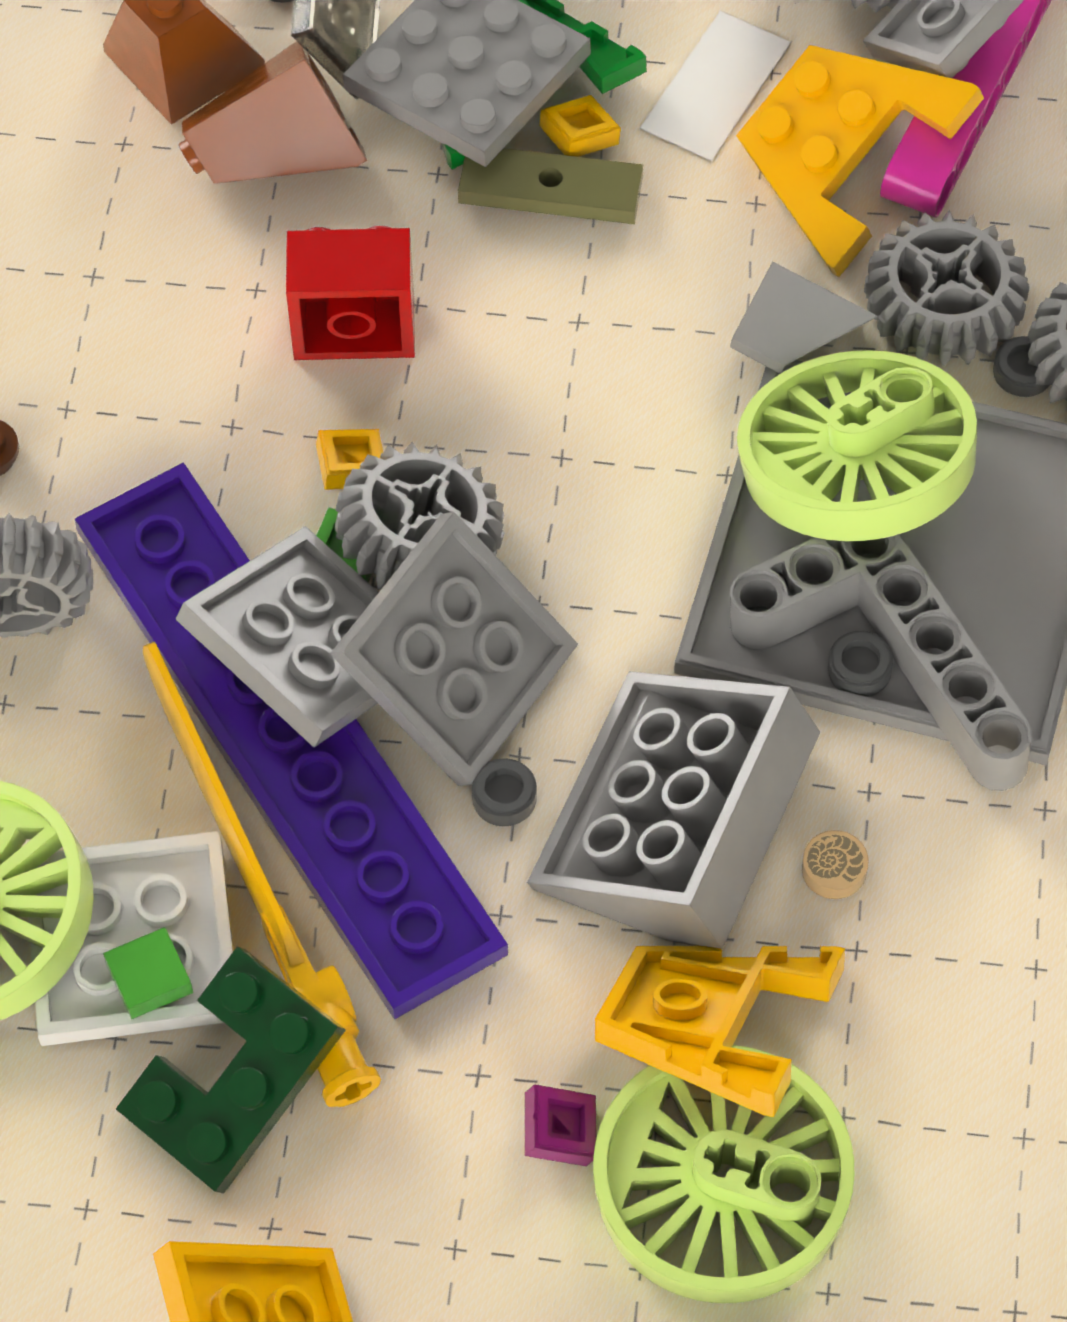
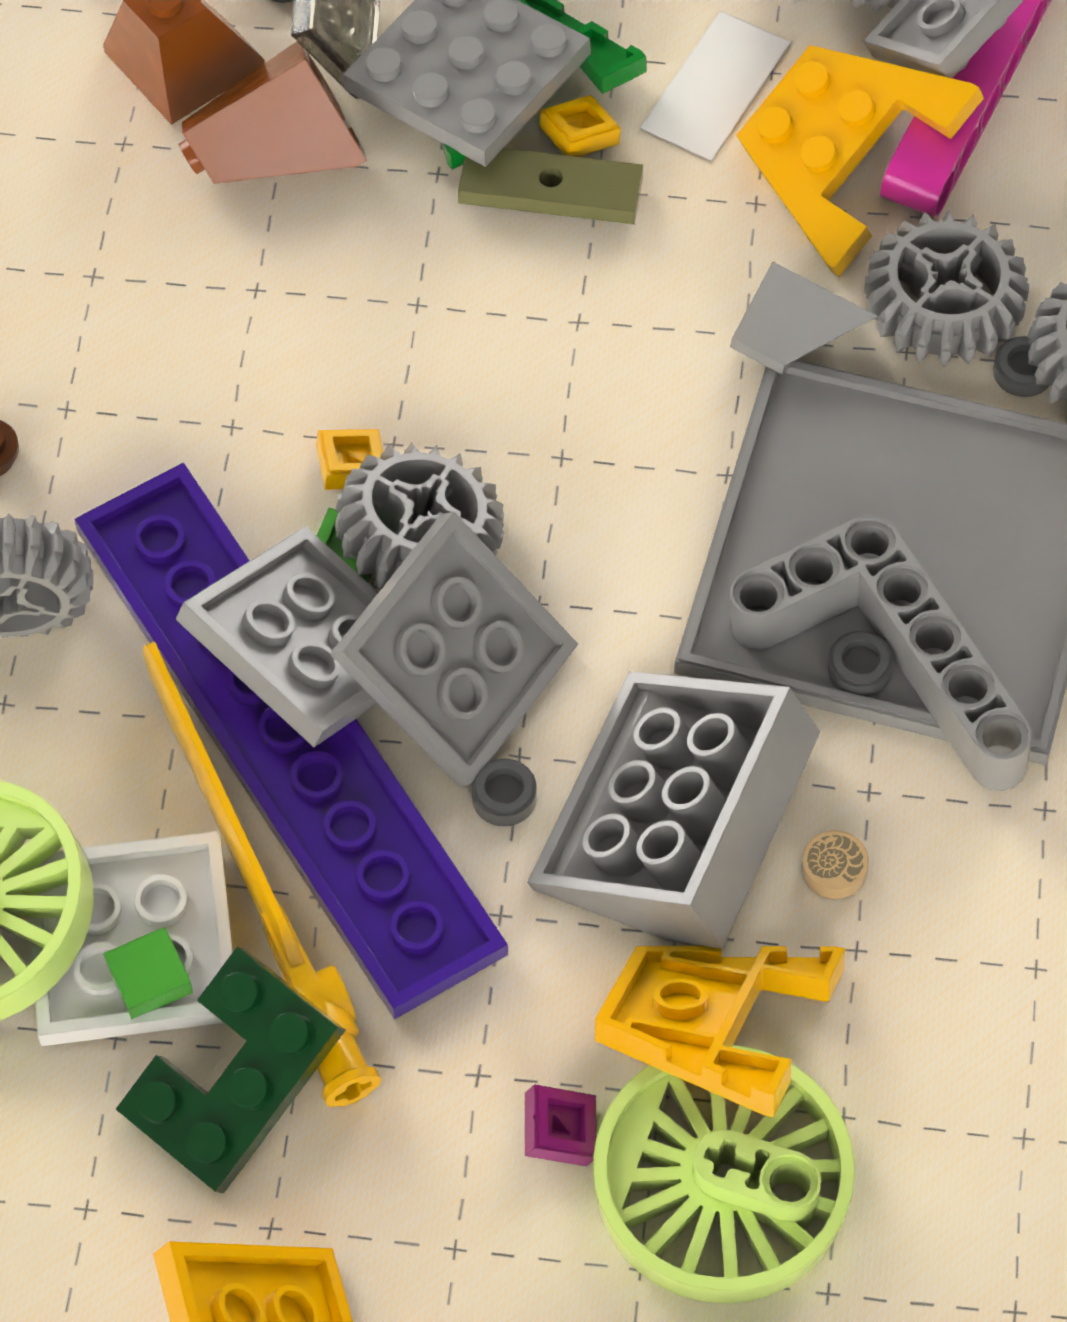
red brick [286,226,415,360] -> none
yellowish green piece [737,350,977,541] -> none

